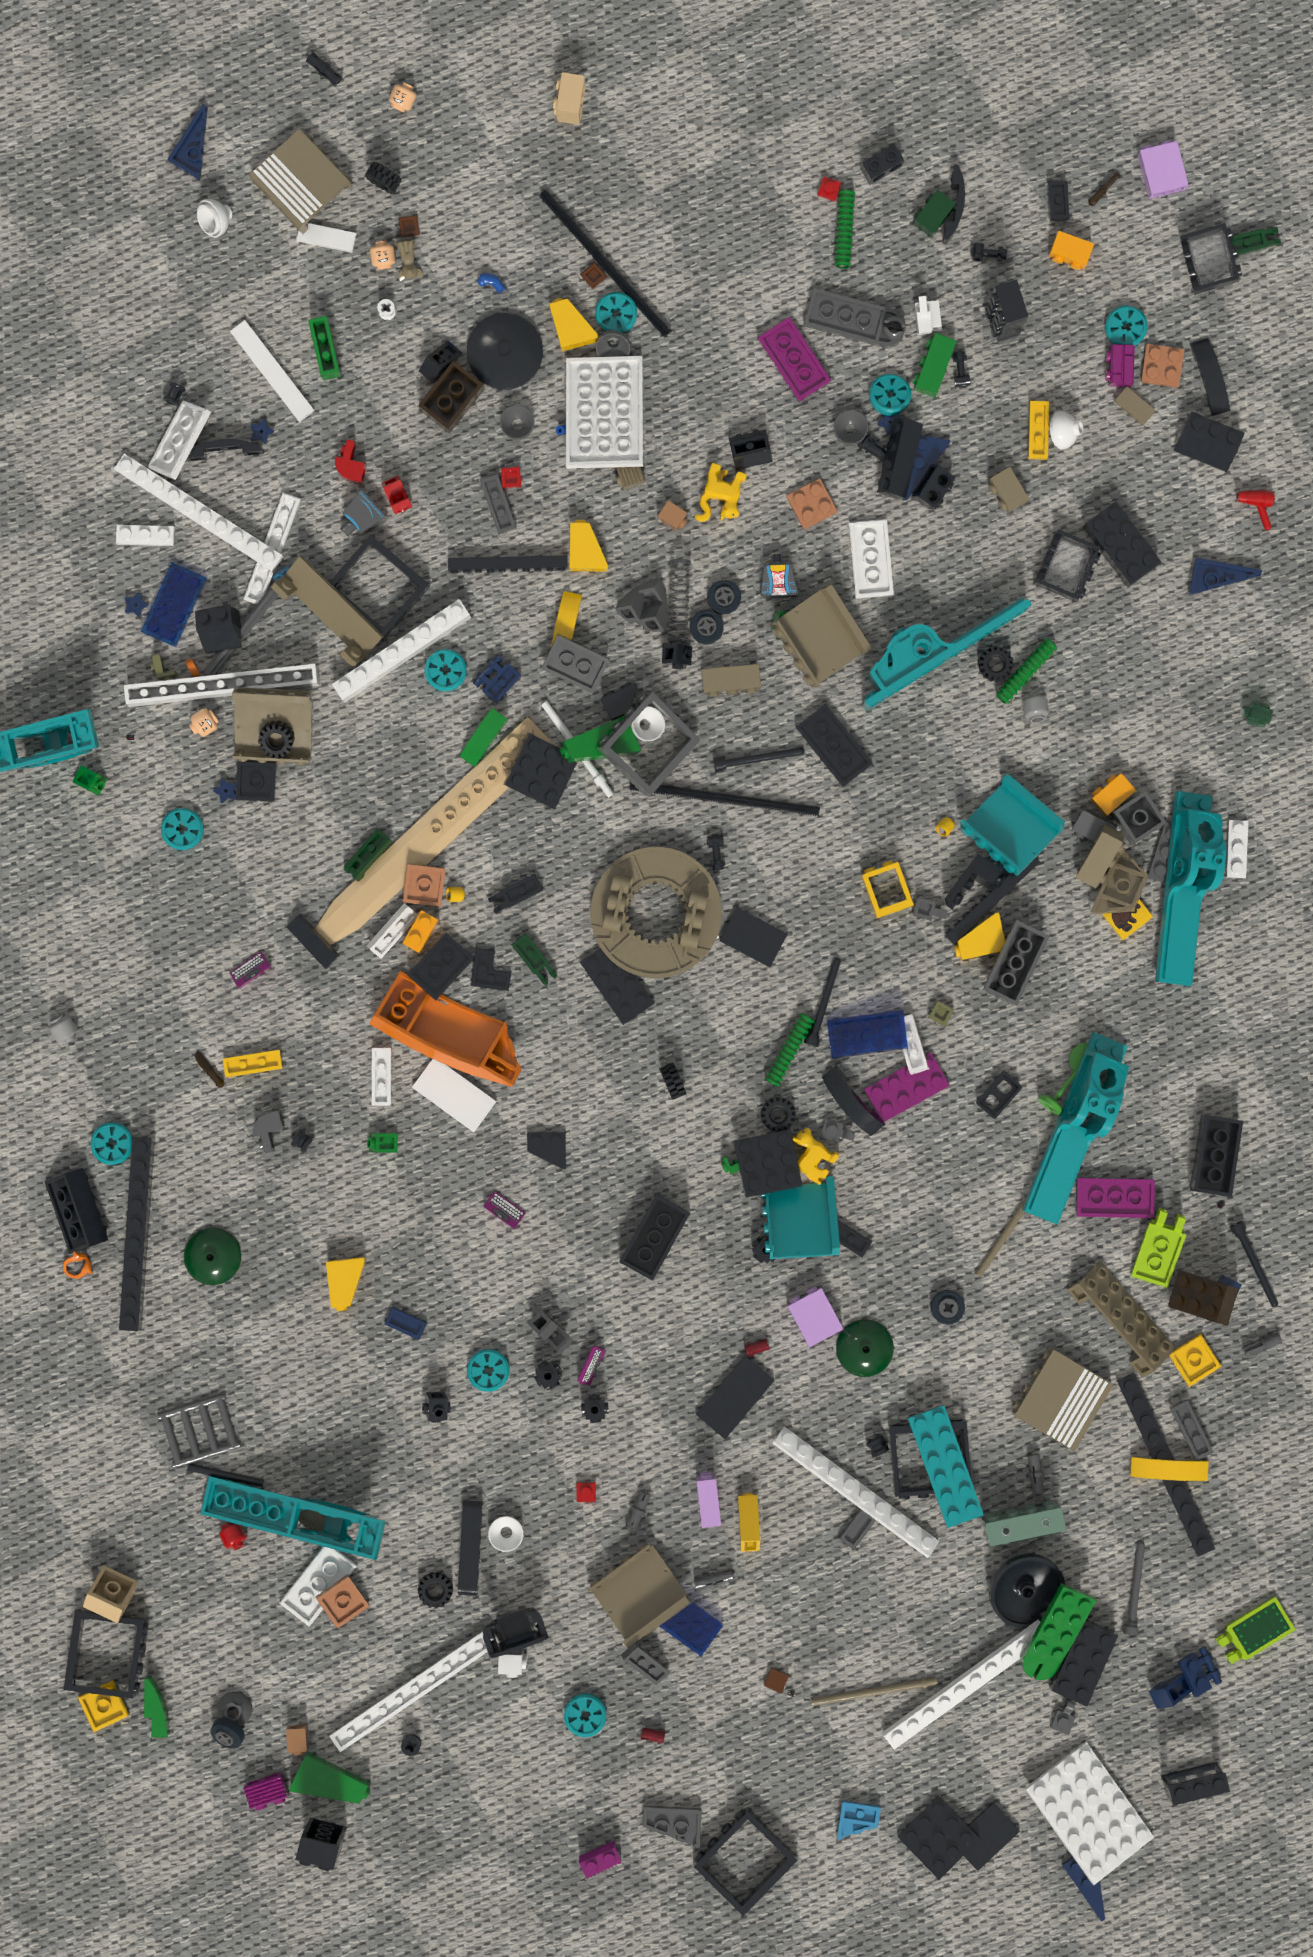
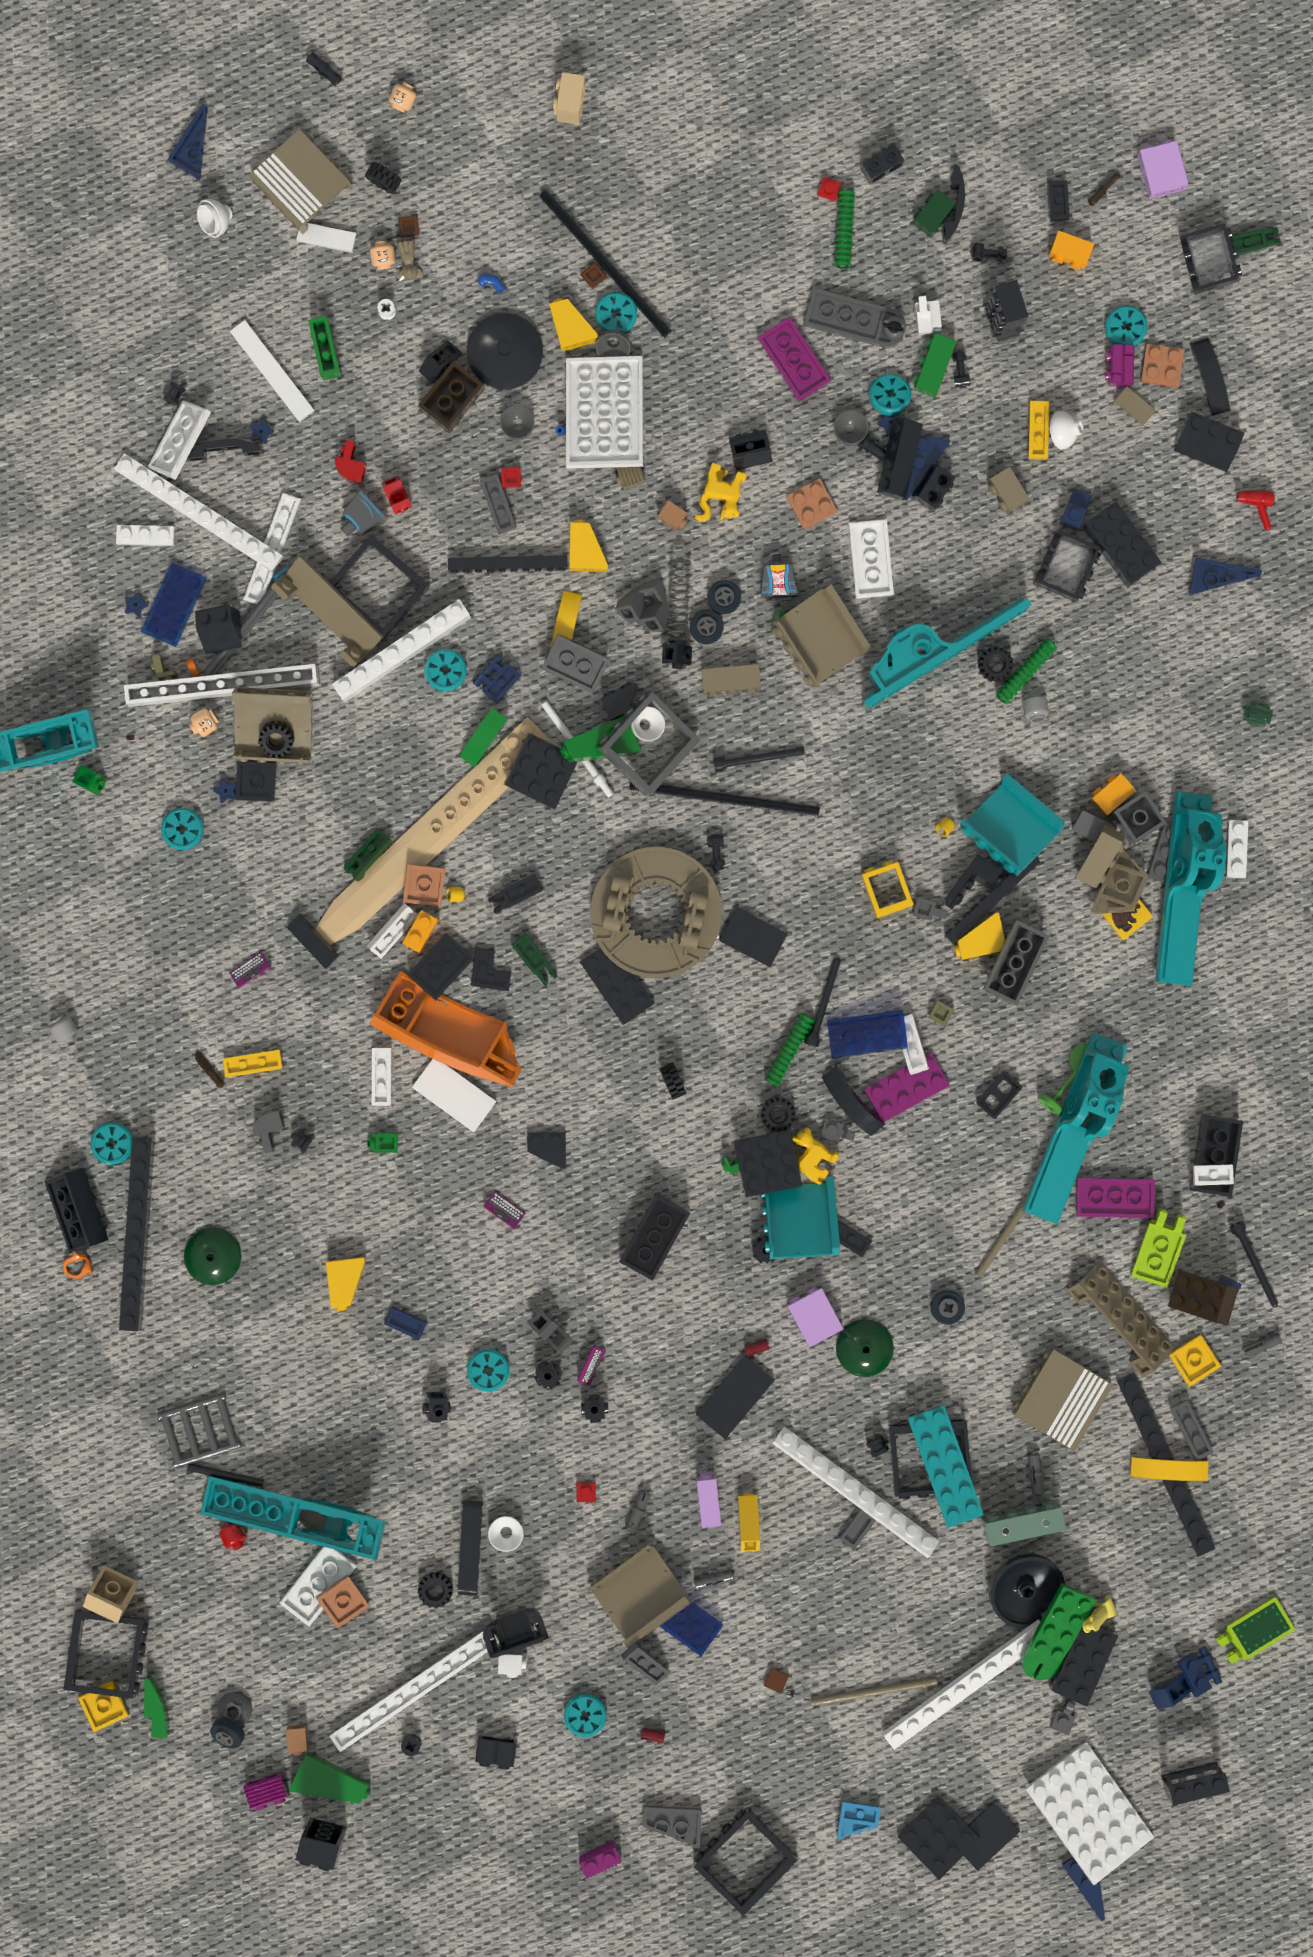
black plate [795,704,873,788] -> none
dark grey piece [1123,1541,1145,1635] -> none
none -> black brick [475,1735,517,1770]
none -> dark blue arch [1059,488,1092,531]
none -> light yellow piece [1082,1596,1117,1633]
none -> white plate [1193,1164,1234,1185]

